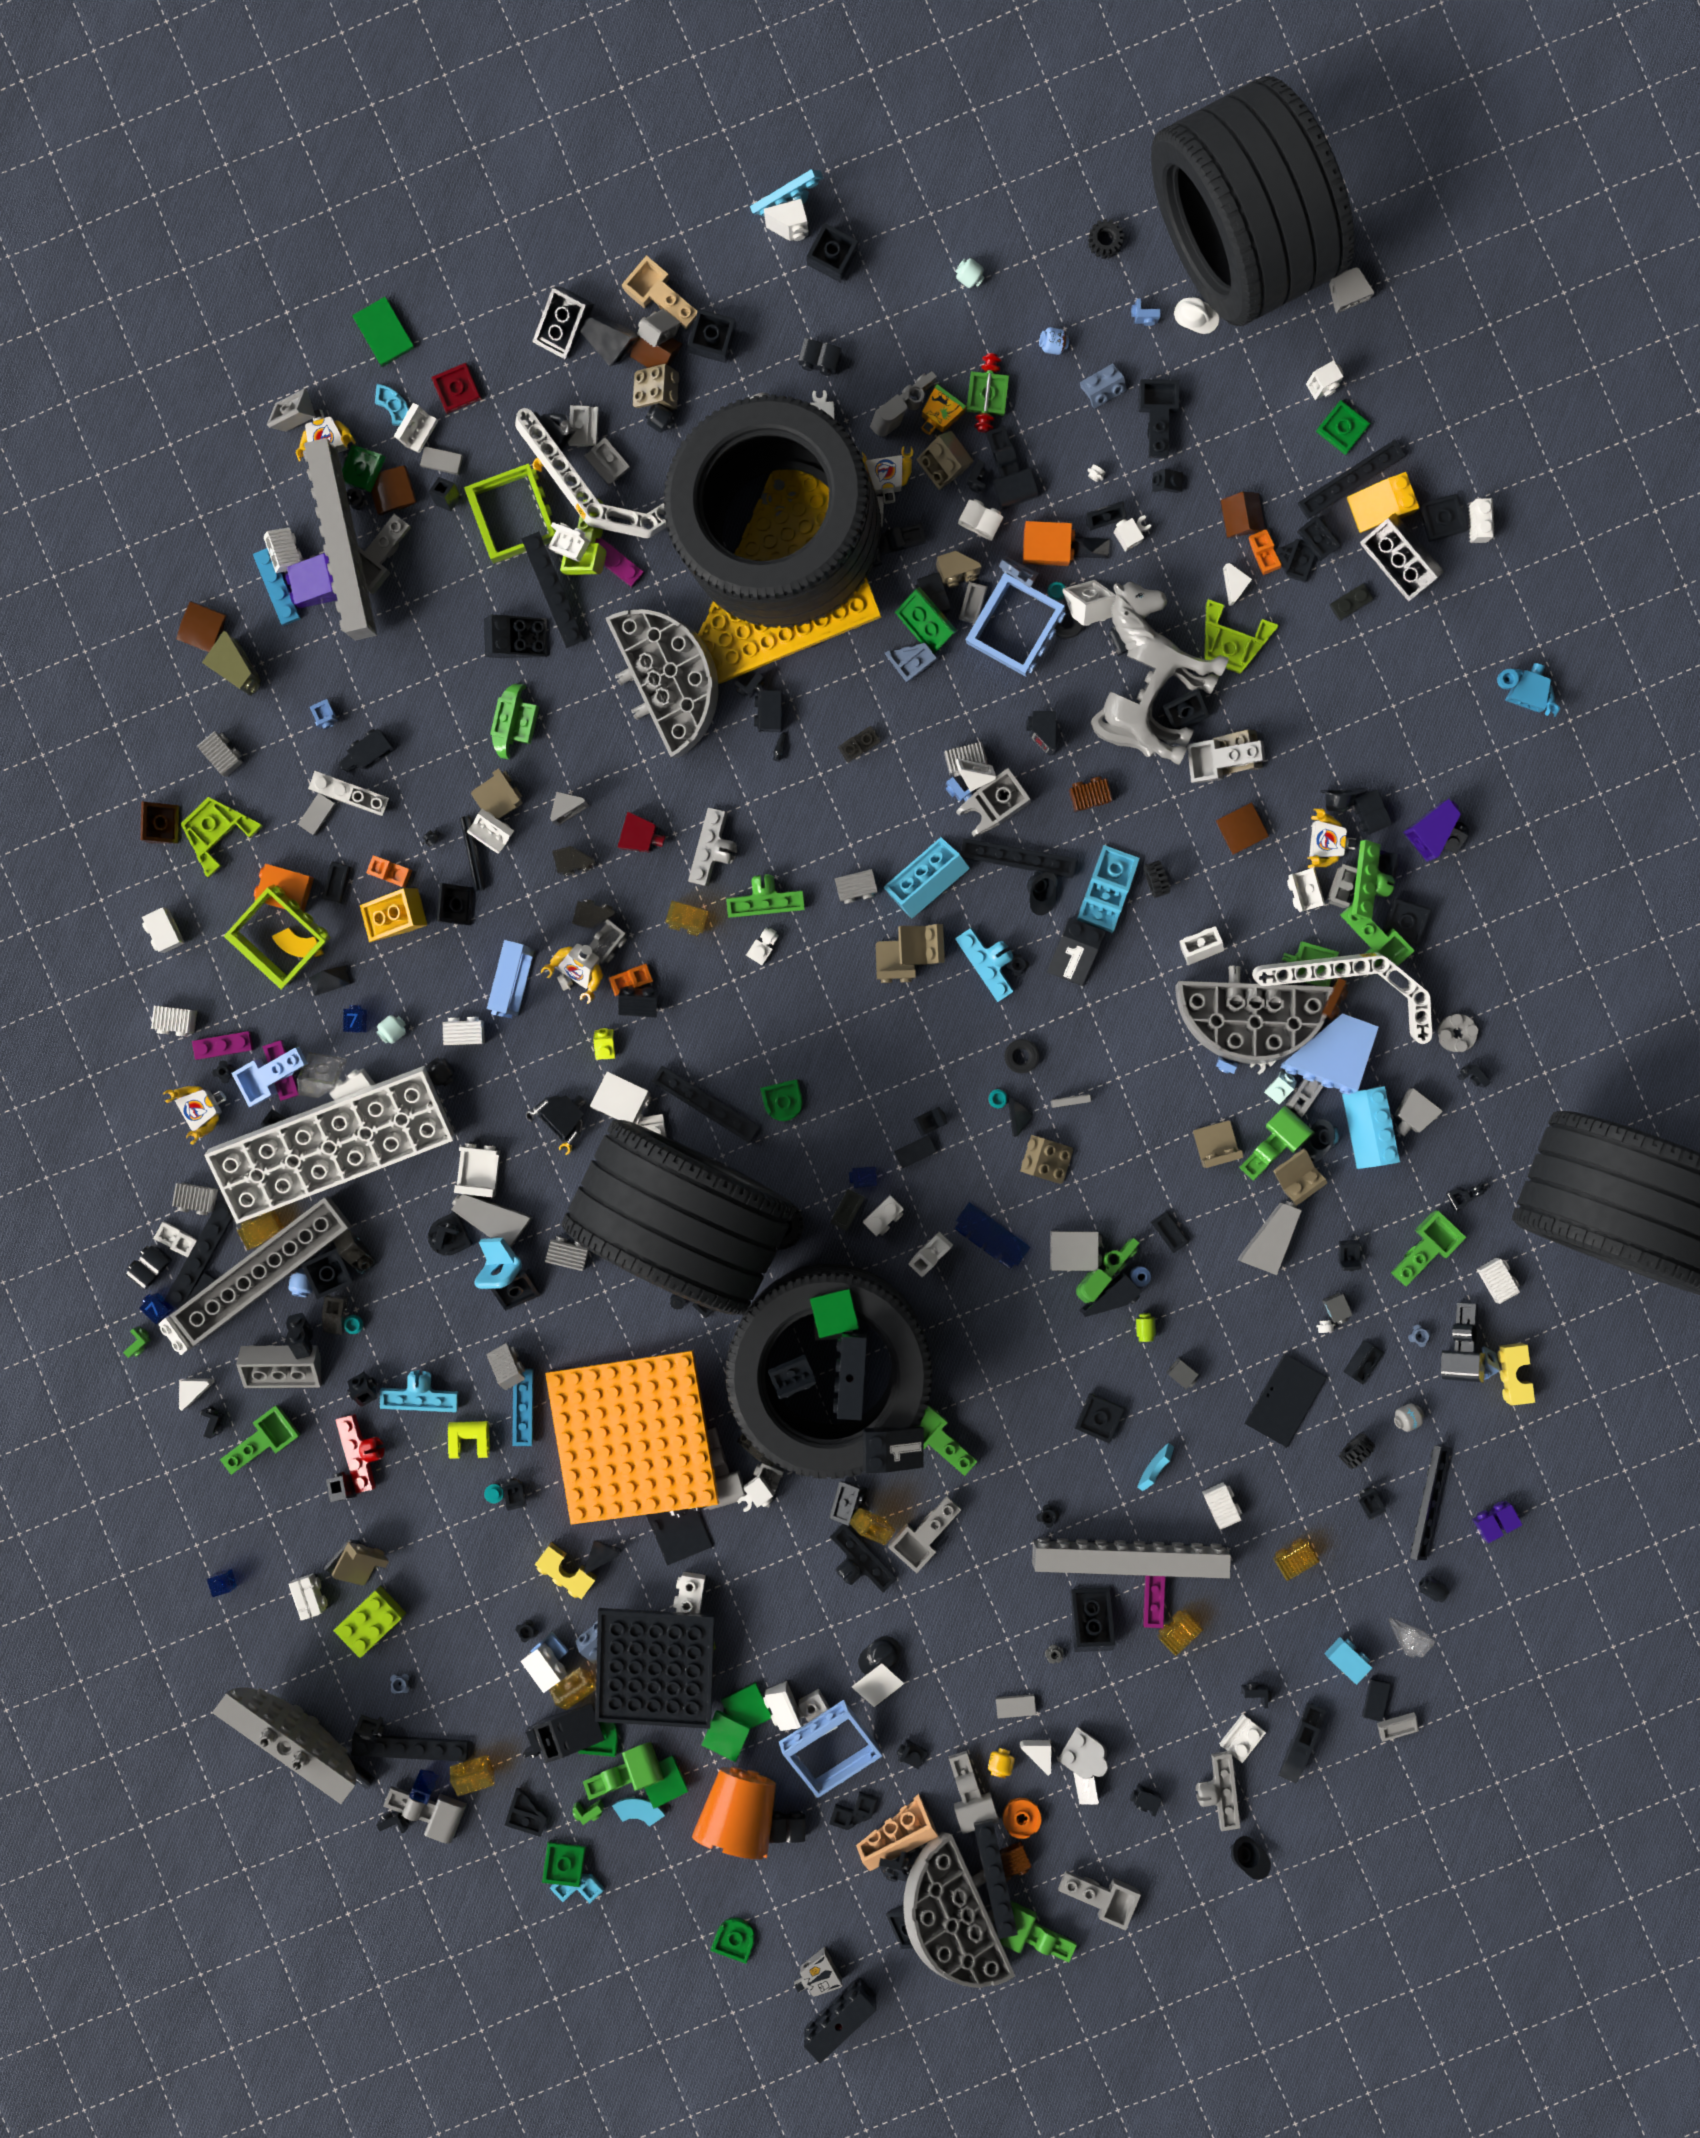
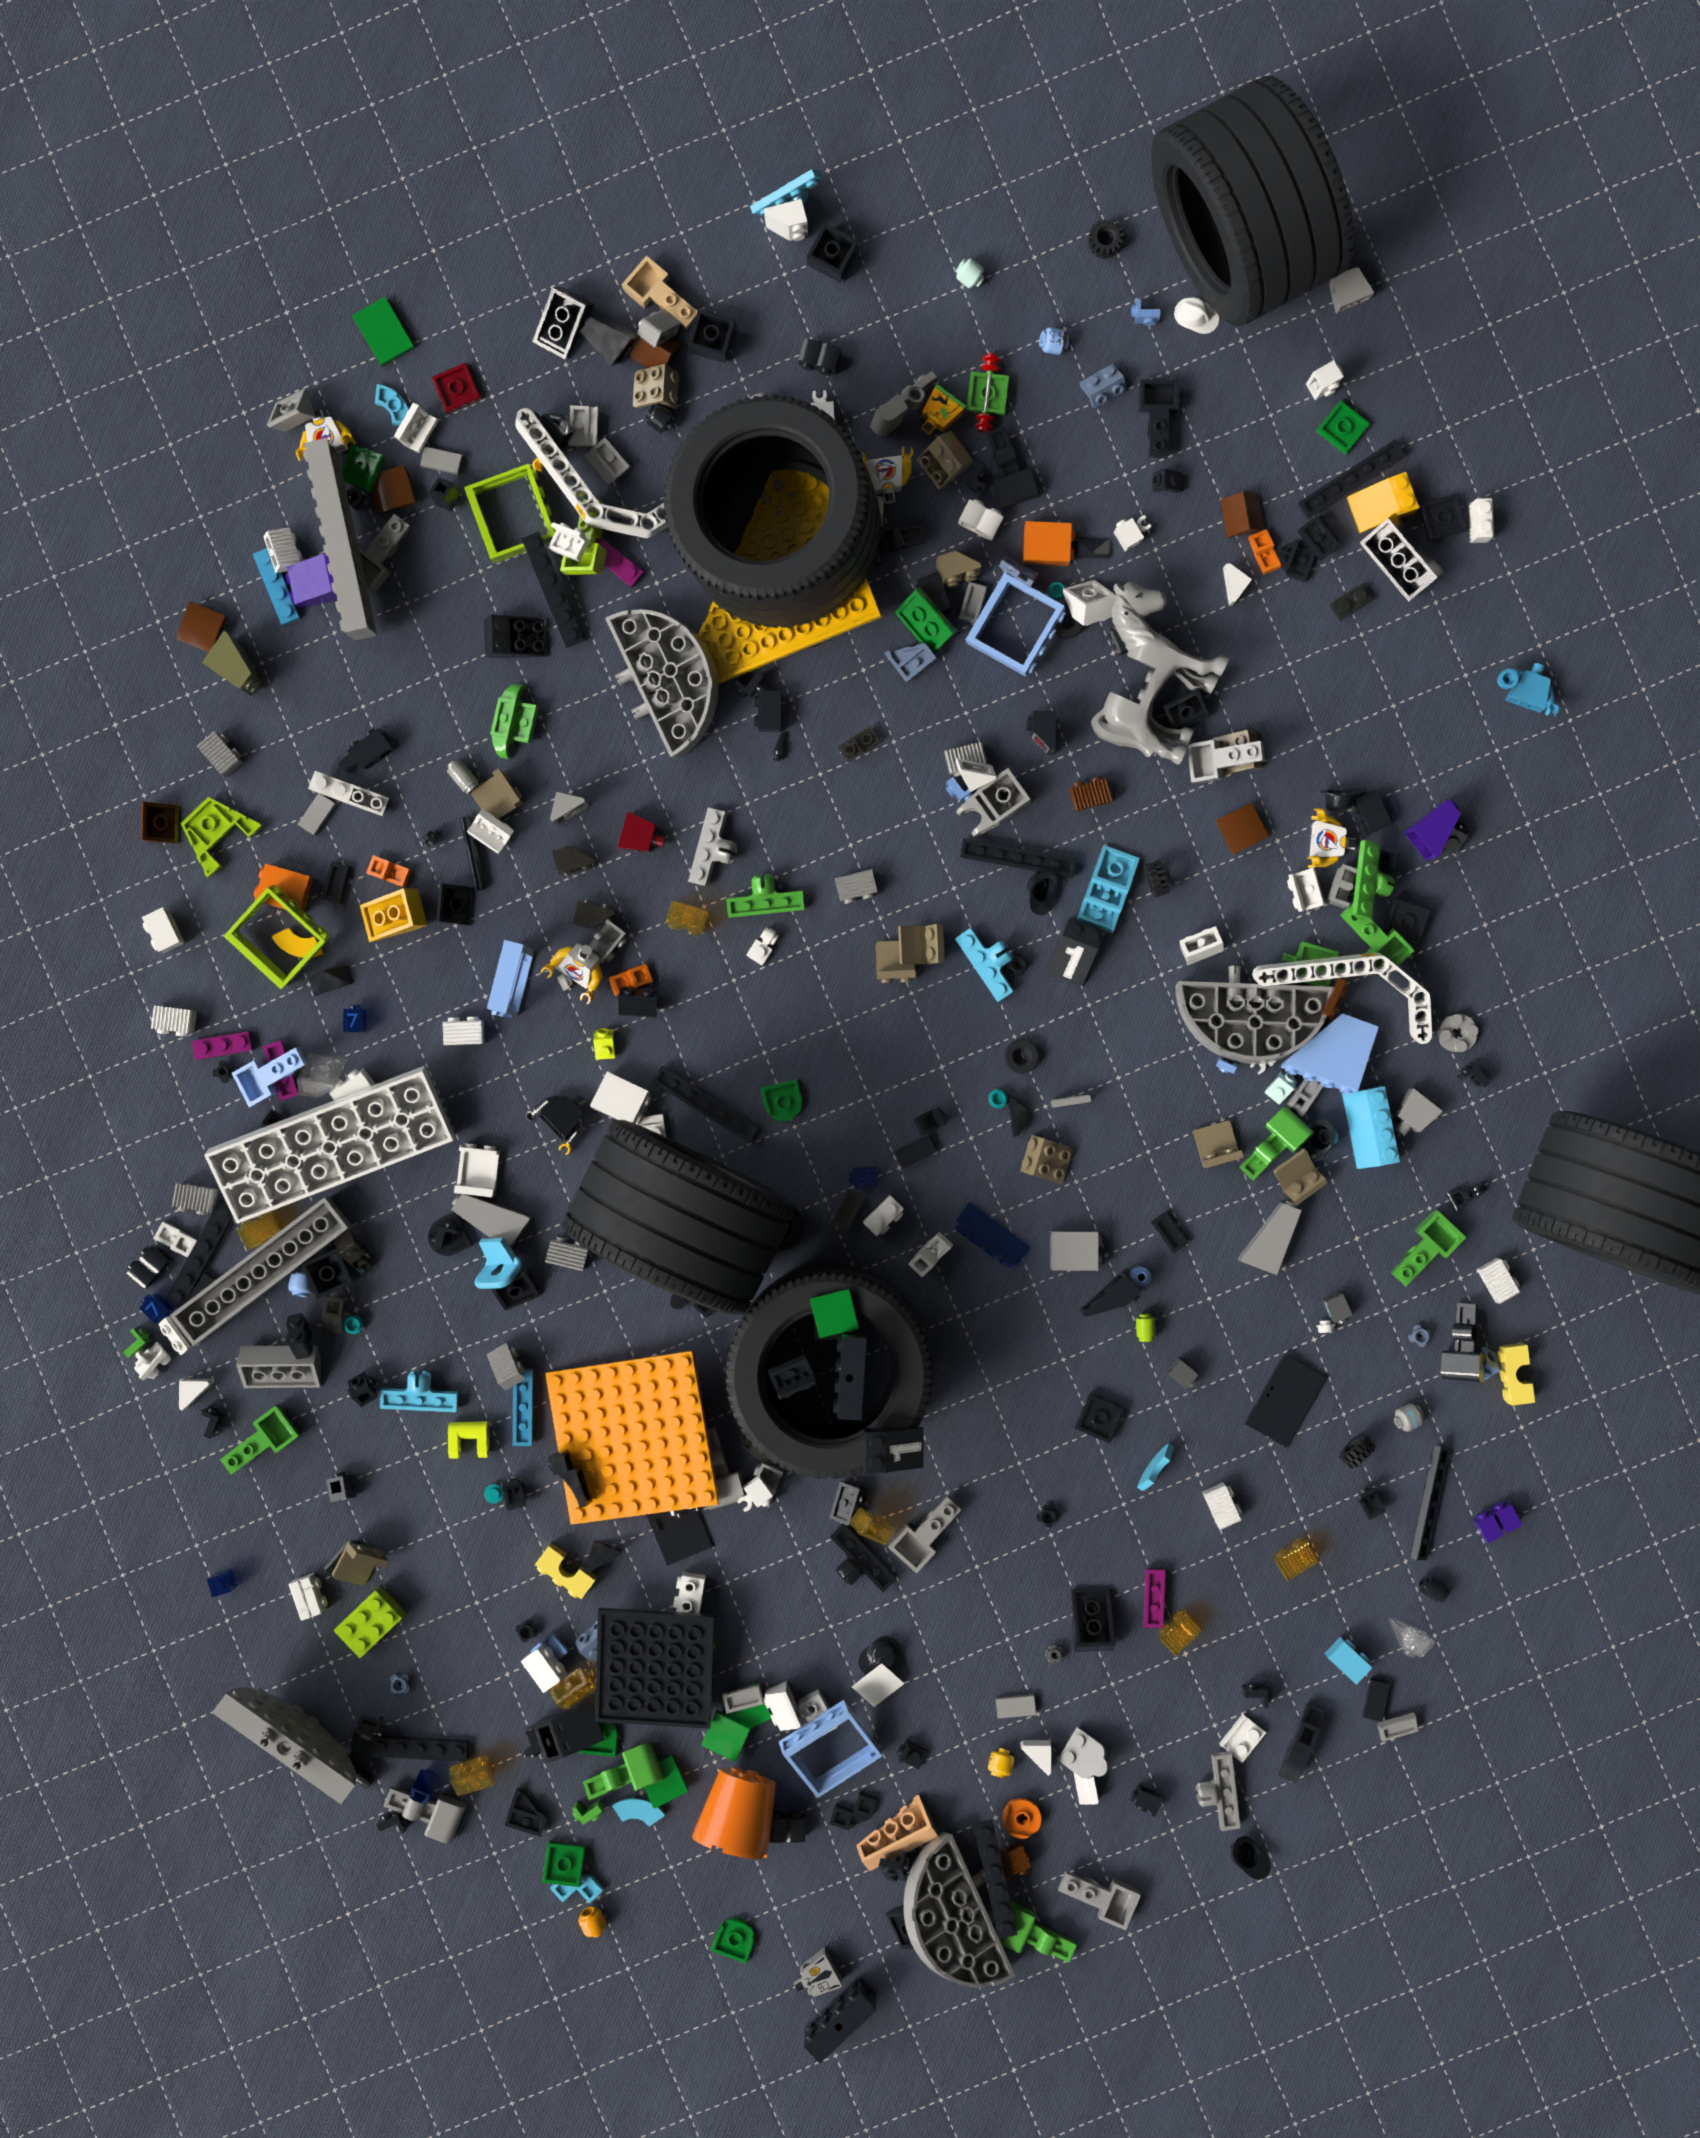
torso [163,1086,226,1144] -> none
medium blue bracket [310,699,338,729] -> none
plate [336,1414,385,1493] -> none
light aqua head [377,1015,406,1044] -> none
black head [426,1057,455,1087] -> none
medium azure slope [883,837,970,919] -> none
bright green plate [918,1404,977,1476] -> none
light grey plate [948,1750,1000,1834] -> none
light grey brick [1032,1538,1231,1578] -> none
bright green plate [1076,1238,1139,1303] -> none
black slope [1086,501,1126,531] -> none
white plate [1088,464,1106,482] -> none
lime wing [1204,599,1278,674] -> none
black bracket [1338,1240,1362,1271] -> none
black slope [1344,1340,1384,1385] -> none
none -> white hips [134,1342,171,1380]
none -> light grey head [447,759,480,794]
none -> black slope [548,1449,593,1508]
none -> light orange head [578,1906,607,1937]
none -> light grey tile [722,1684,764,1713]

